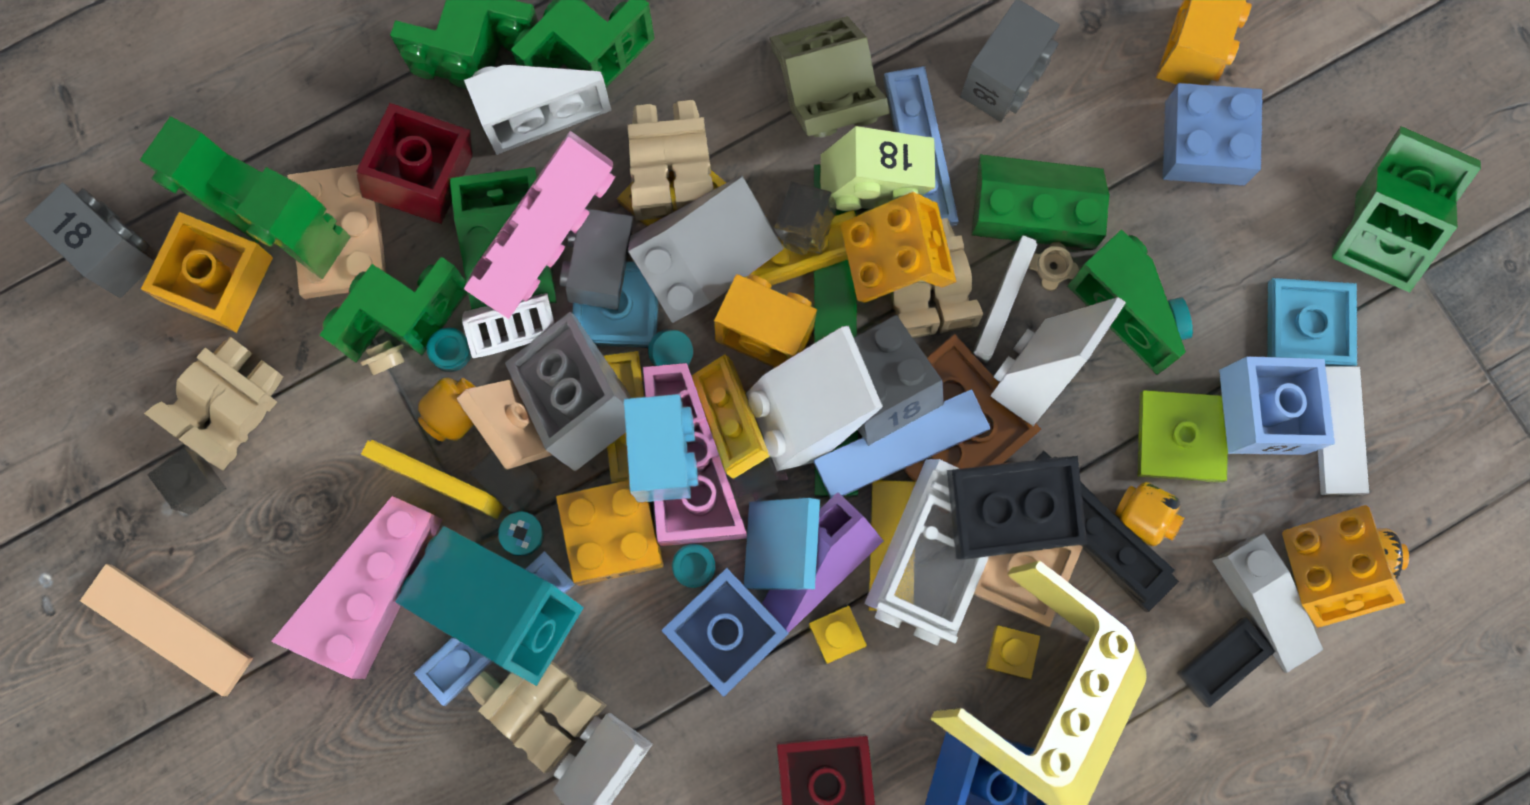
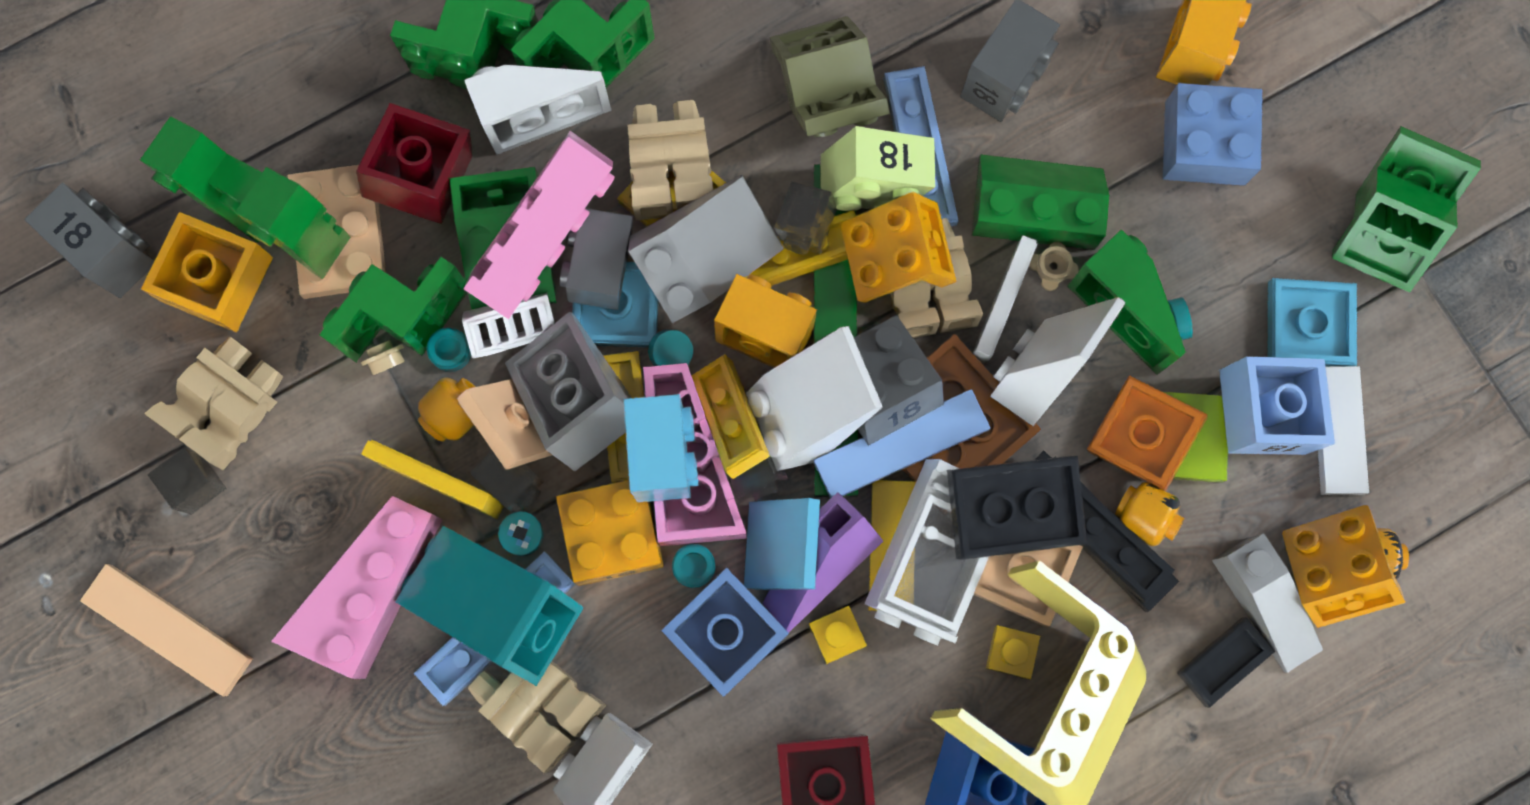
none -> orange tile [1087,375,1208,491]

